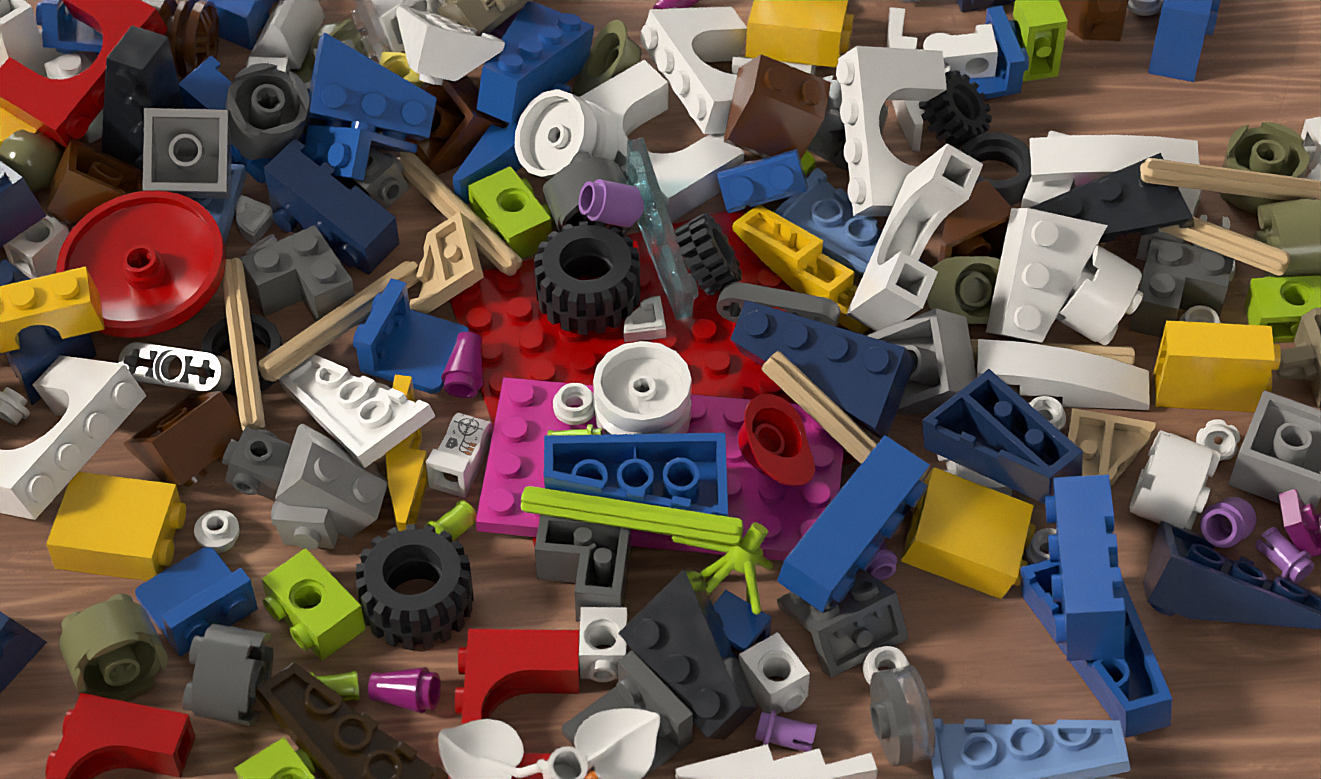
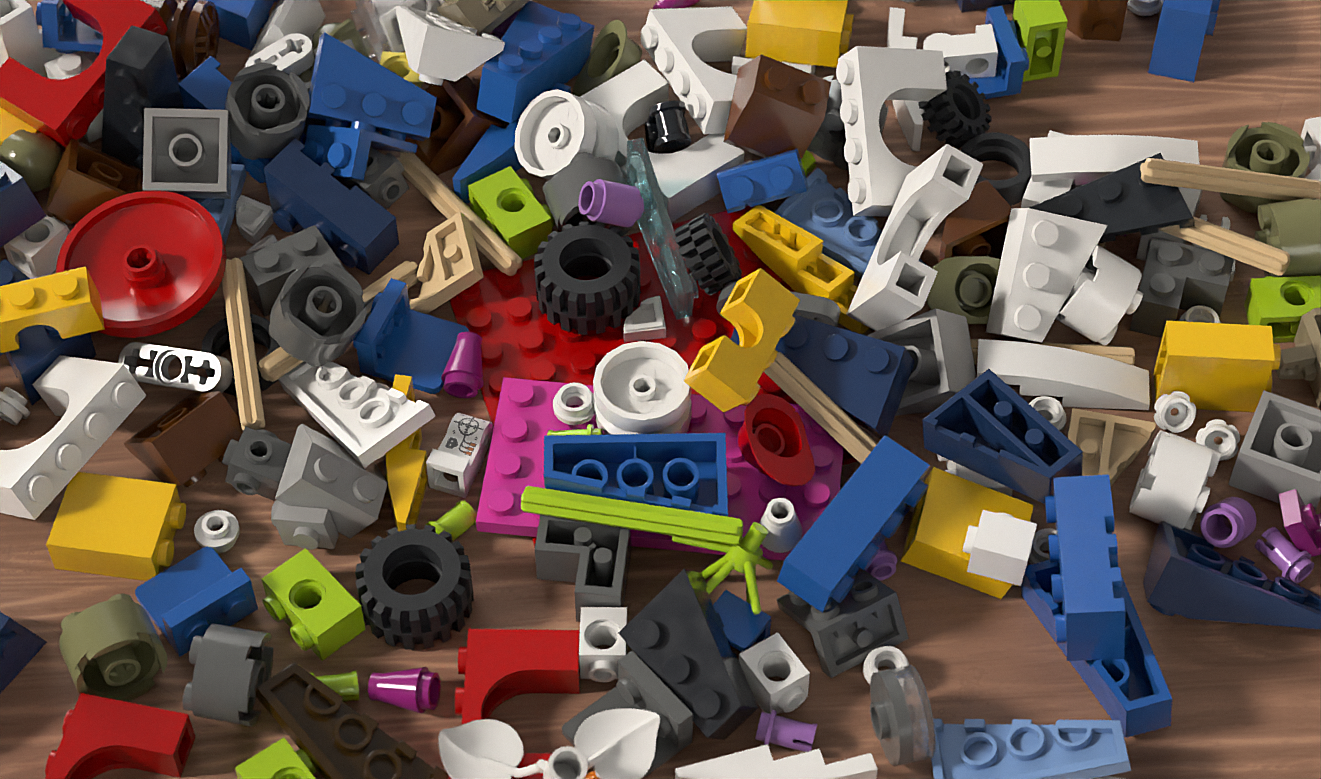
none -> white beam [245,33,314,76]
none -> dark grey brick [269,264,367,367]
none -> black piece [645,100,692,154]
none -> yellow arch [684,268,800,412]
none -> white cone [759,498,802,553]
none -> white brick [962,510,1037,586]
none -> white plate [1154,391,1196,433]

